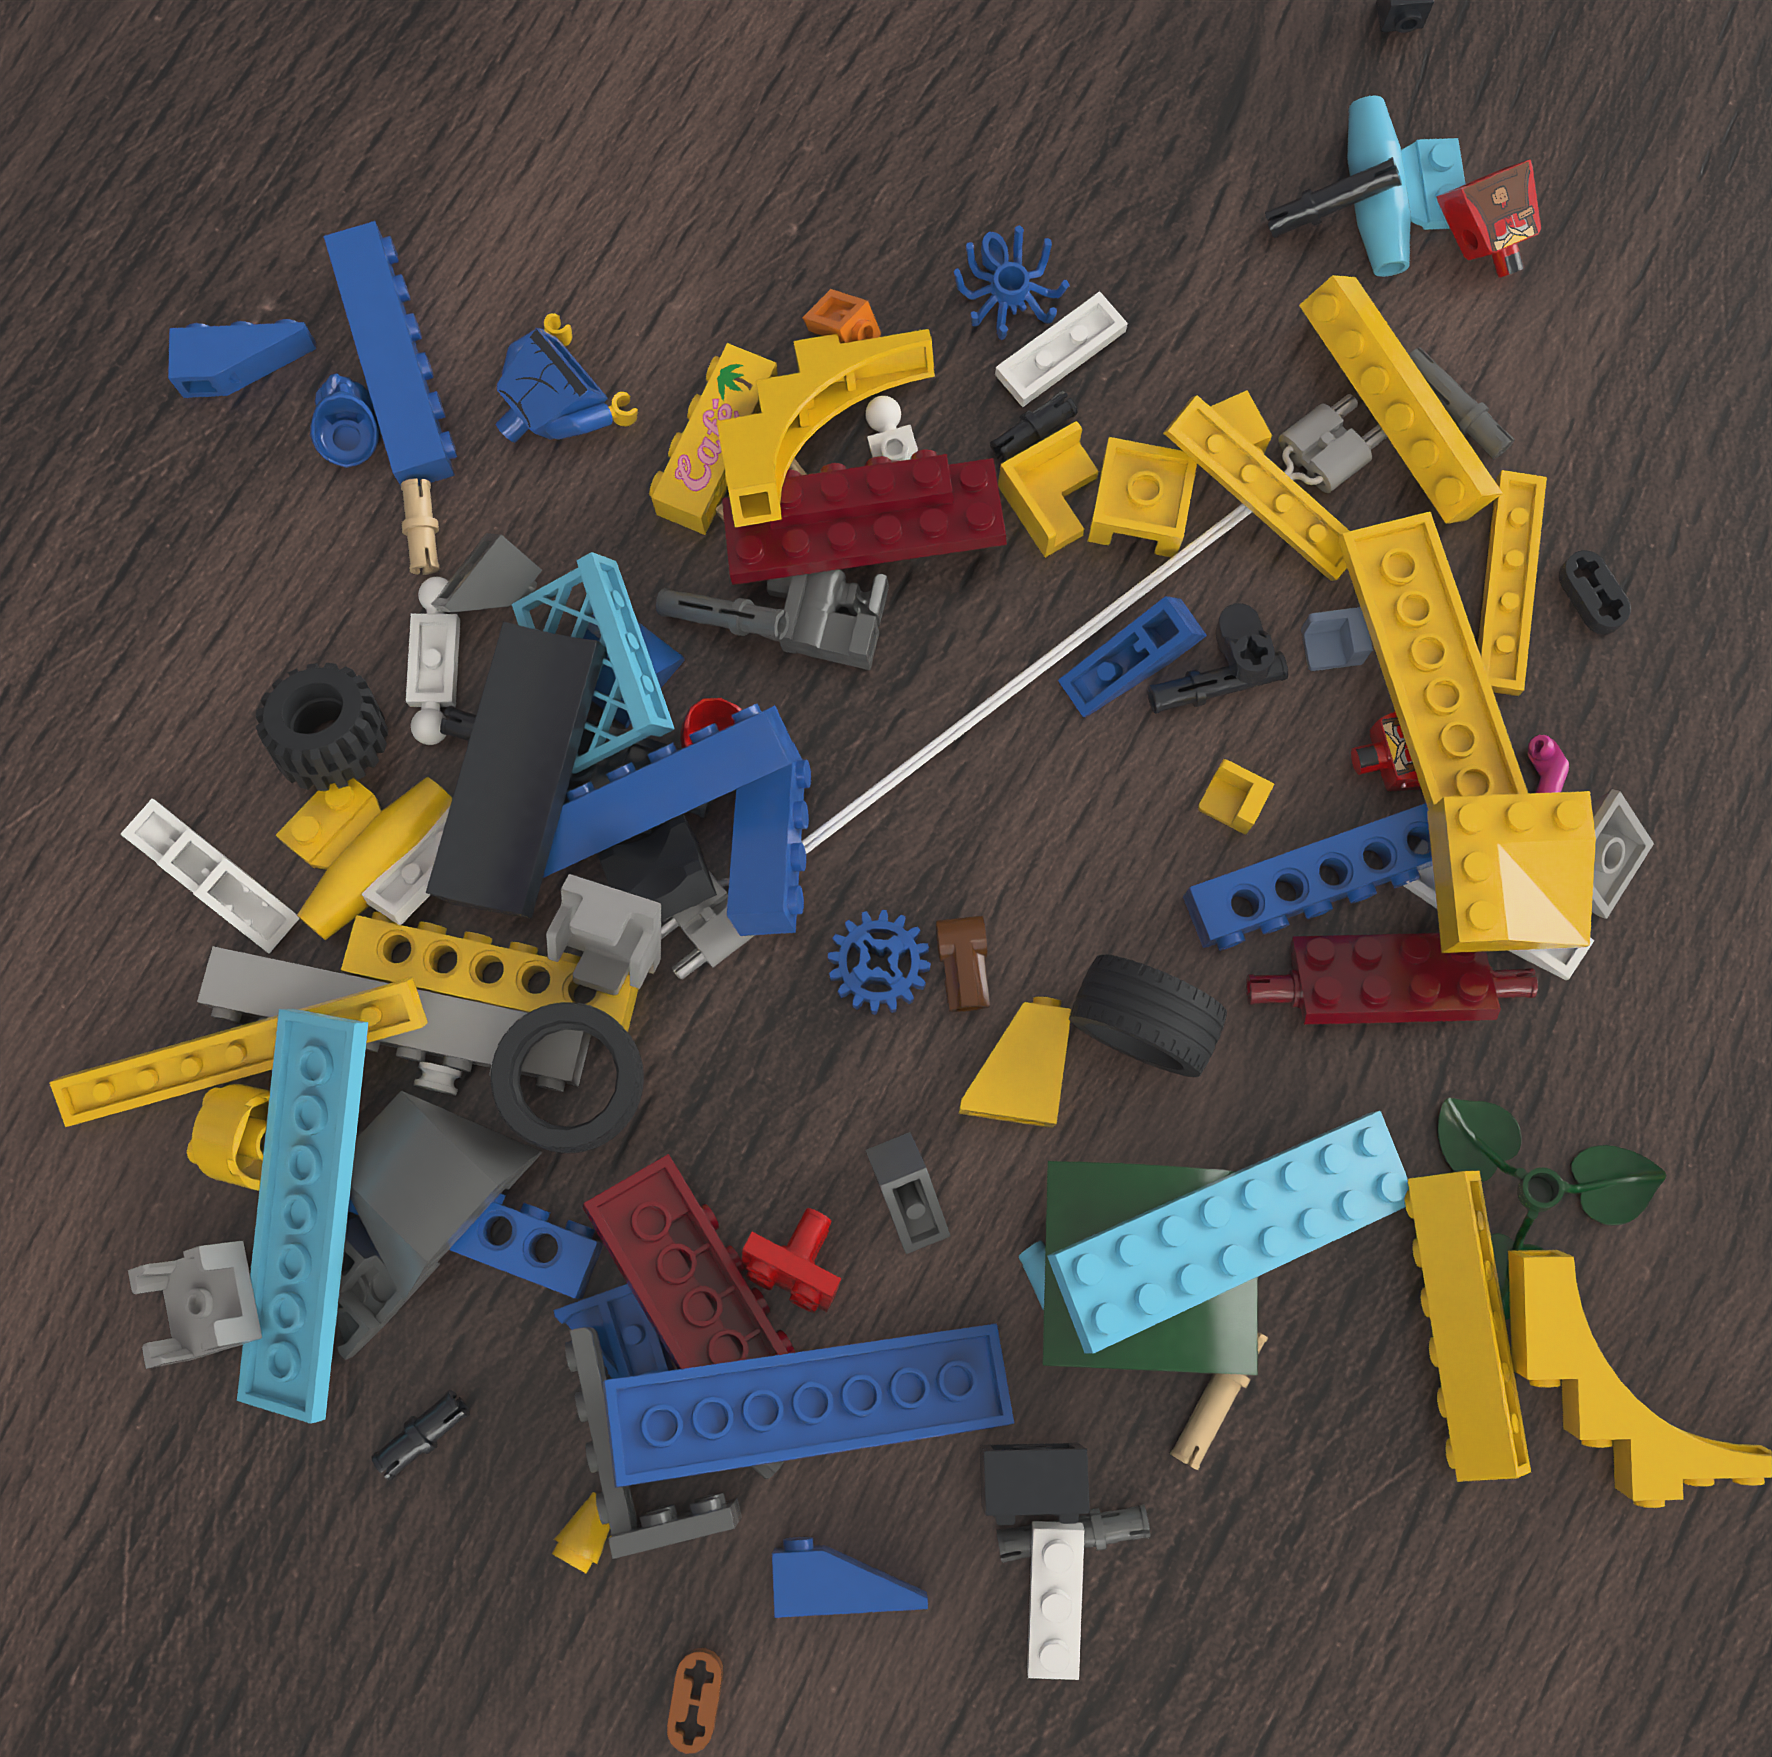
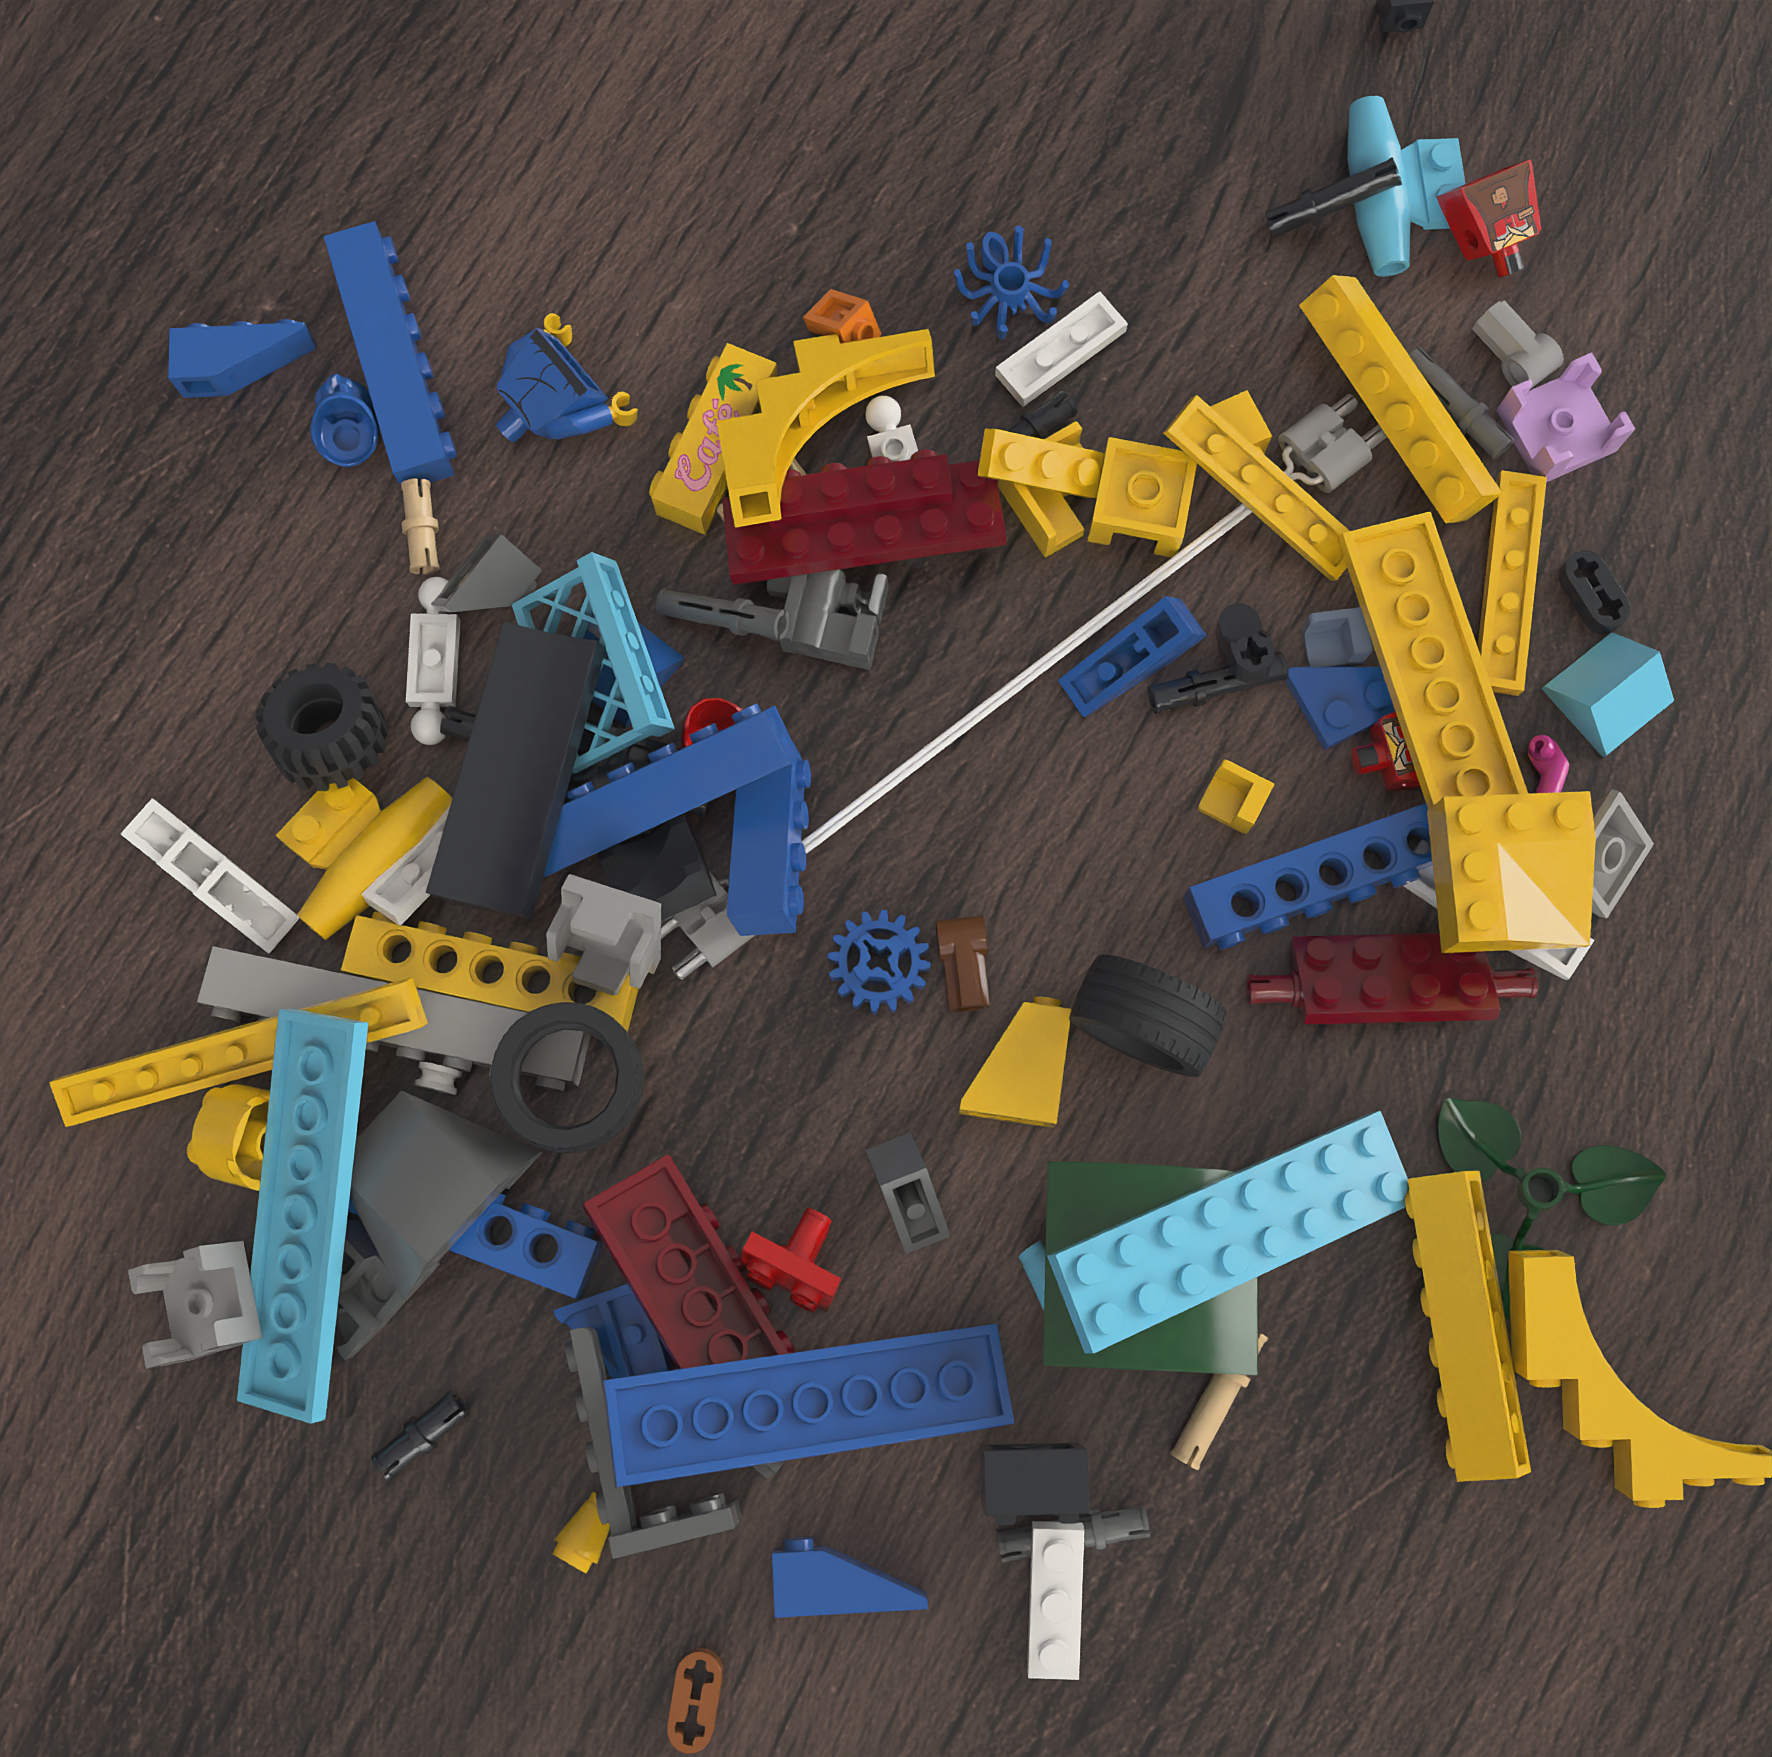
none -> yellow plate [977,429,1105,499]
none -> blue wing [1285,667,1395,751]
none -> light grey piece [1472,300,1564,389]
none -> lavender panel [1496,352,1635,482]
none -> medium azure slope [1542,632,1674,758]

